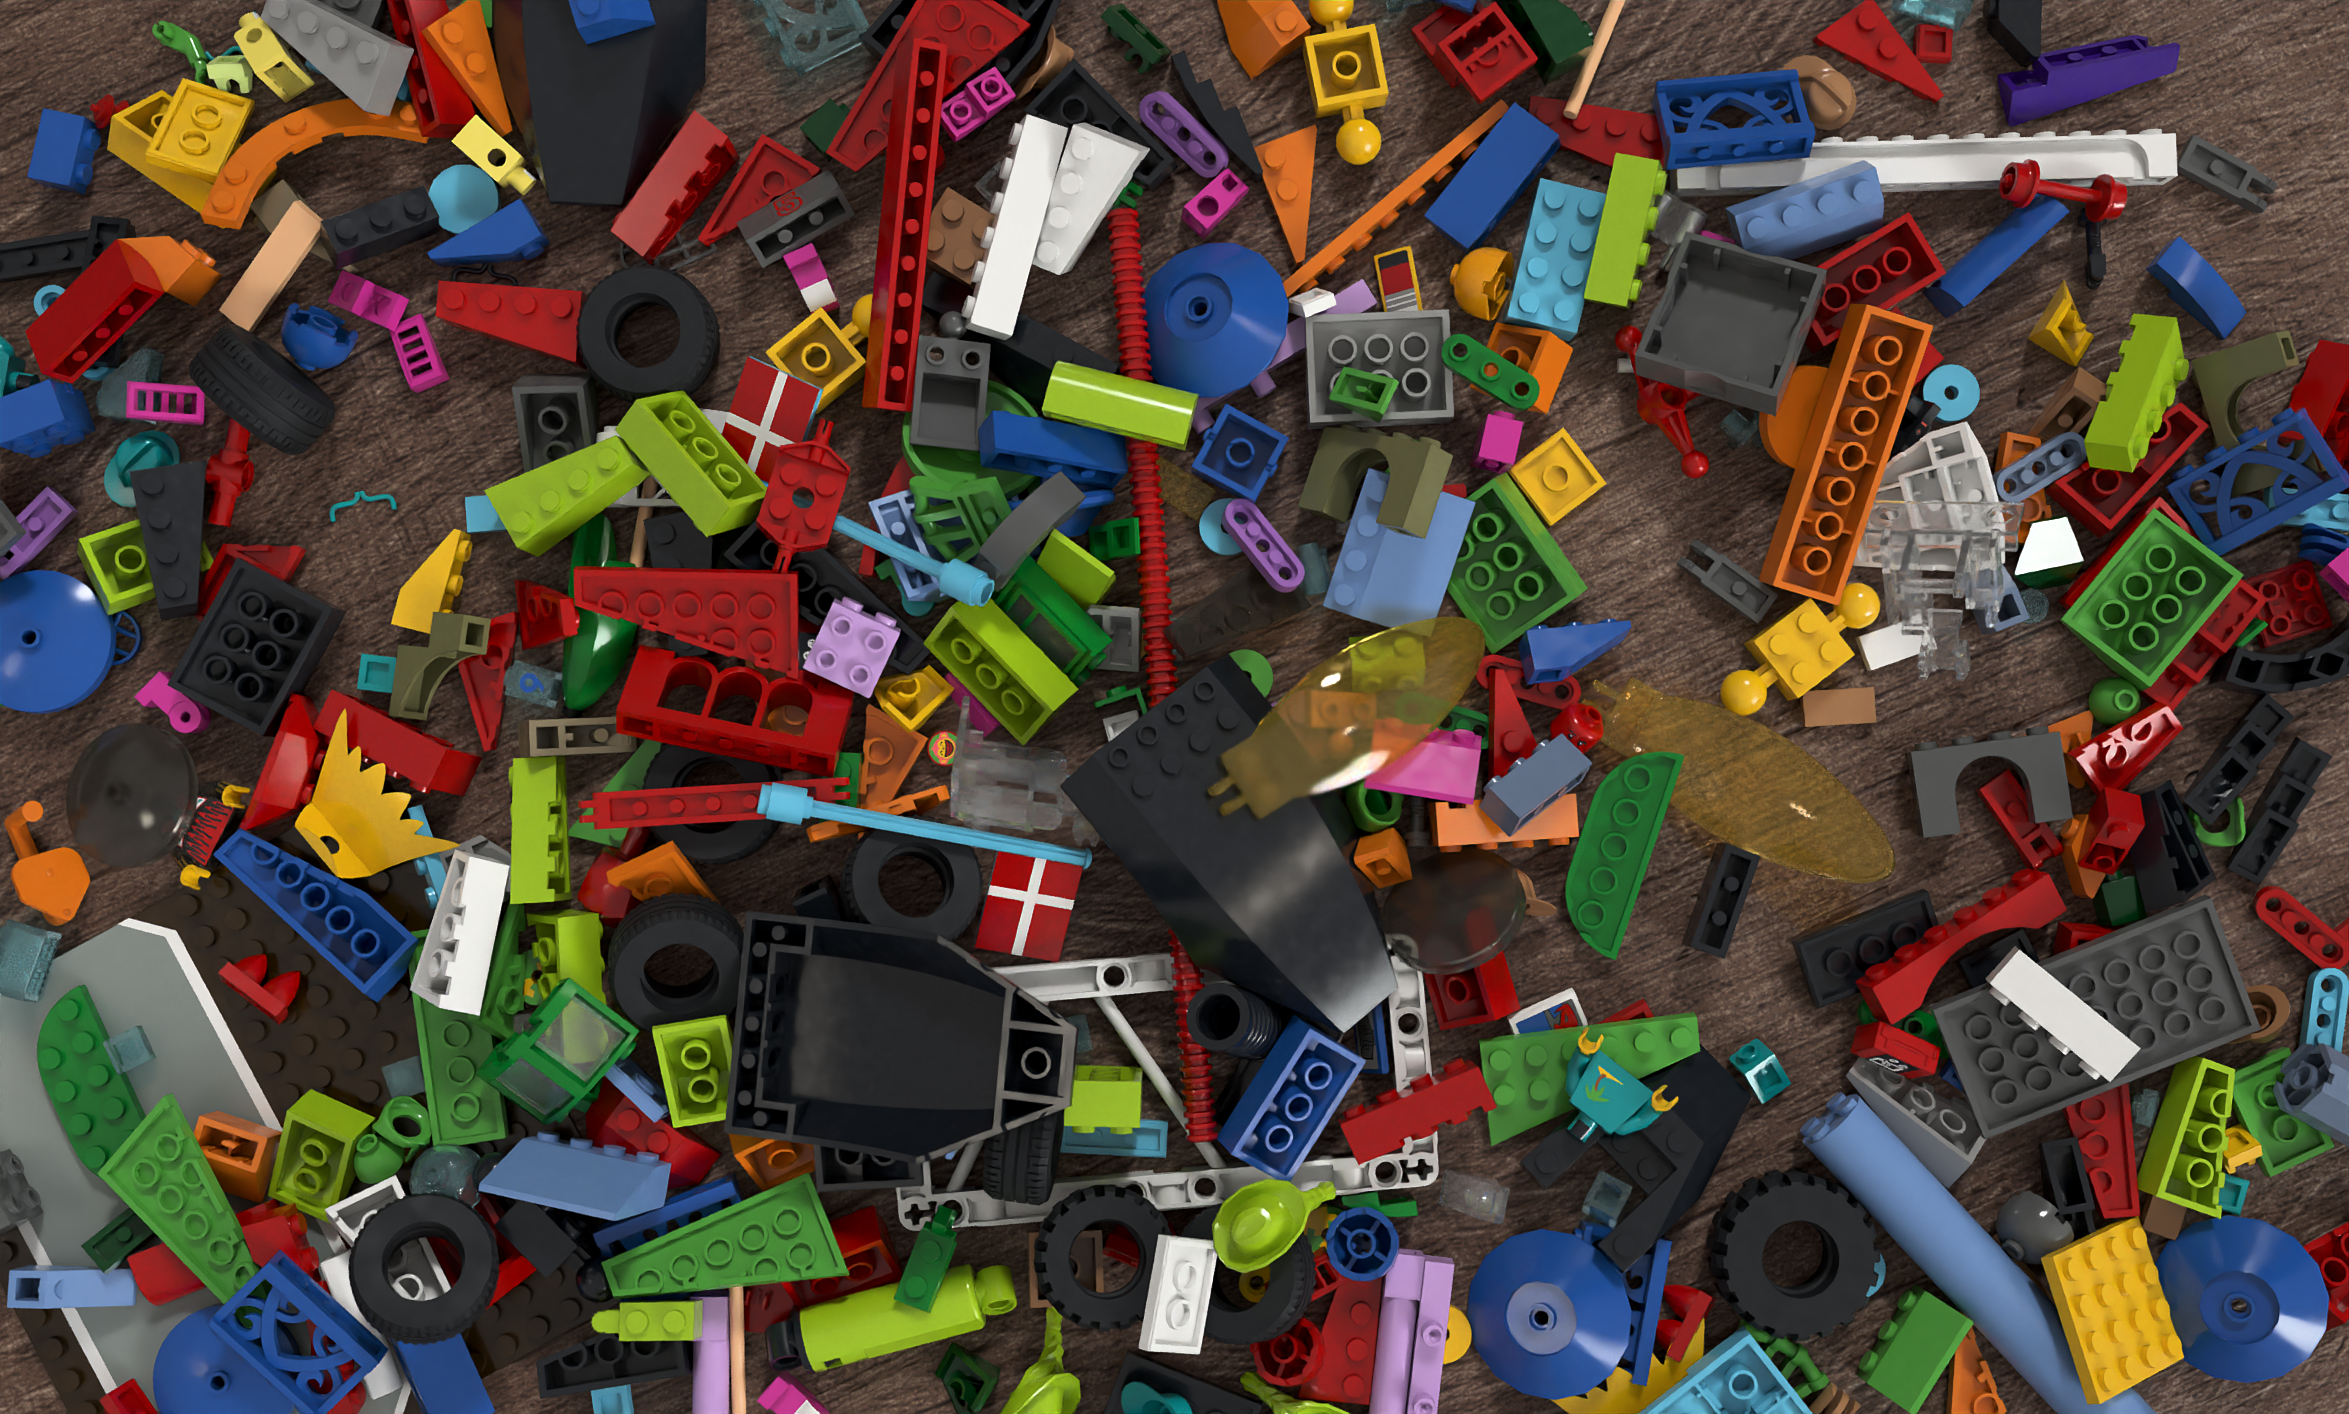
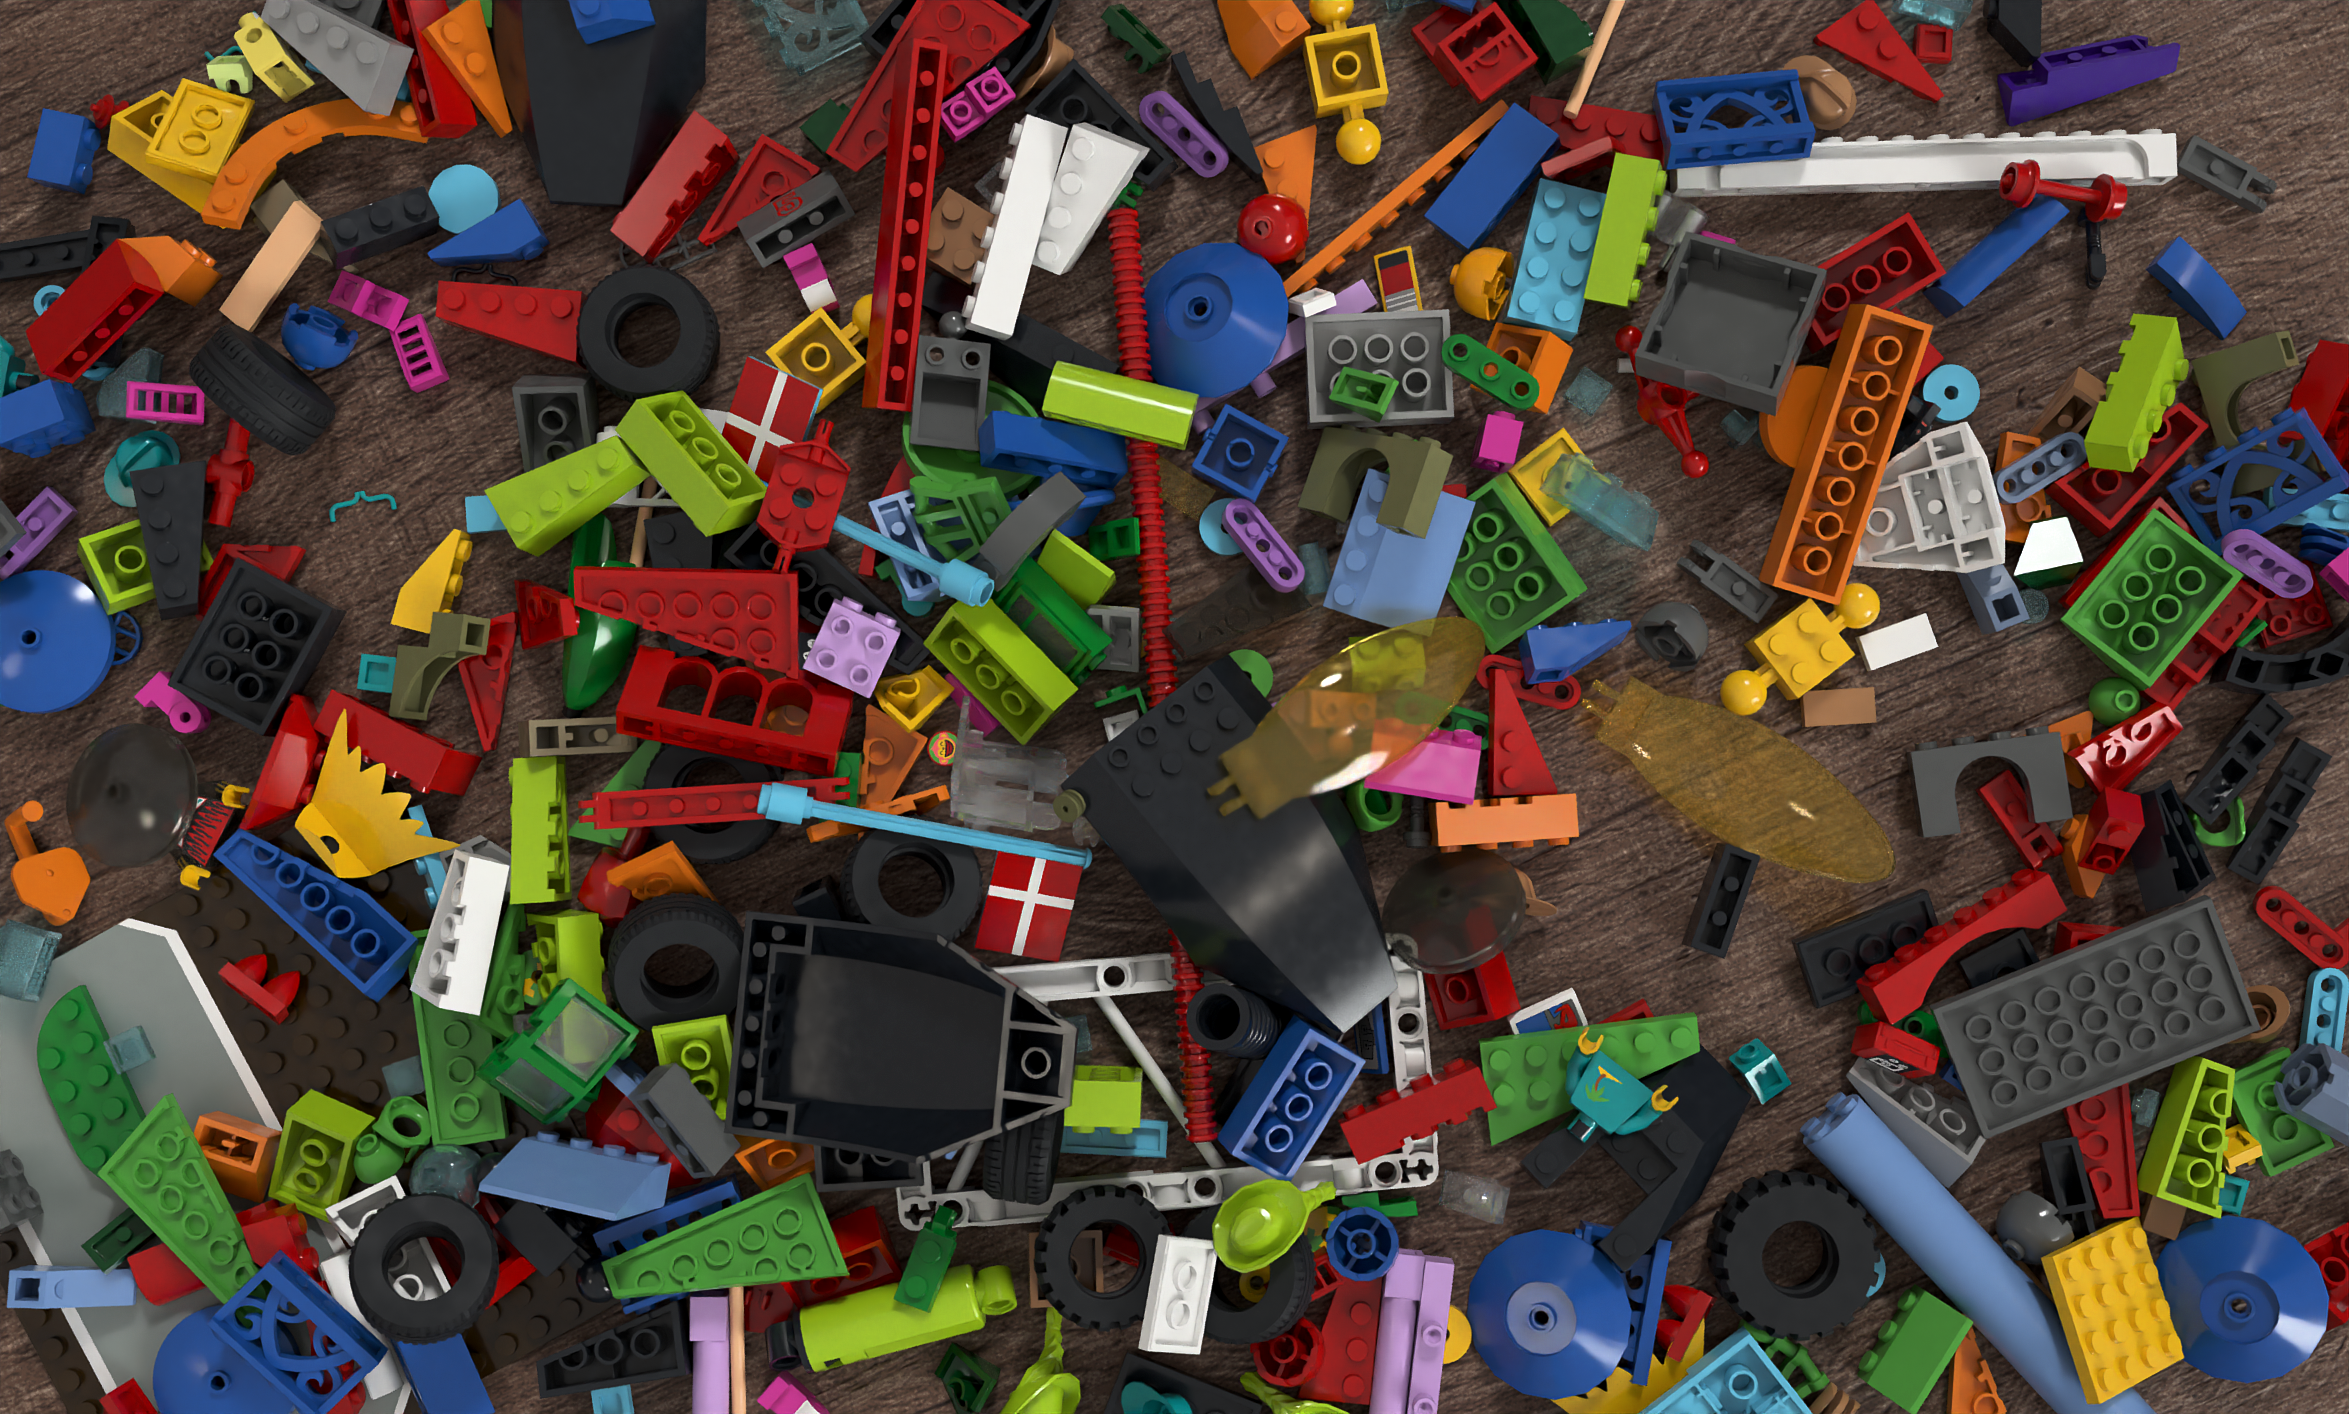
bright green arm [152,21,208,85] -> none
light yellow torso [452,115,537,195] -> none
clear light blue brick [503,660,562,708] -> none
lime hinge [590,1299,703,1341] -> none
dark pink leg [1181,168,1249,240] -> none
orange slope [1354,827,1413,889] -> none
sand blue brick [1479,733,1592,837] -> none
red head [1550,702,1604,754] -> none
green plate [1565,751,1685,960] -> none
clear light blue brick [1582,1170,1633,1228] -> none
medium blue slope [1725,160,1884,260] -> none
clear container [1865,500,2025,681] -> none
white wedge [1986,946,2141,1082] -> none
yellow slope [2028,280,2094,366] -> none
dark green brick [2092,870,2147,926] -> none
none -> dark grey brick [628,1063,741,1179]
none -> olive piece [1053,789,1086,823]
none -> red cylinder [1237,193,1310,265]
none -> clear light blue slope [1539,452,1659,552]
none -> red tile [1541,136,1627,183]
none -> clear light blue plate [1562,366,1613,417]
none -> dark grey cylinder [1635,601,1709,672]
none -> medium lavender plate [2221,529,2313,598]

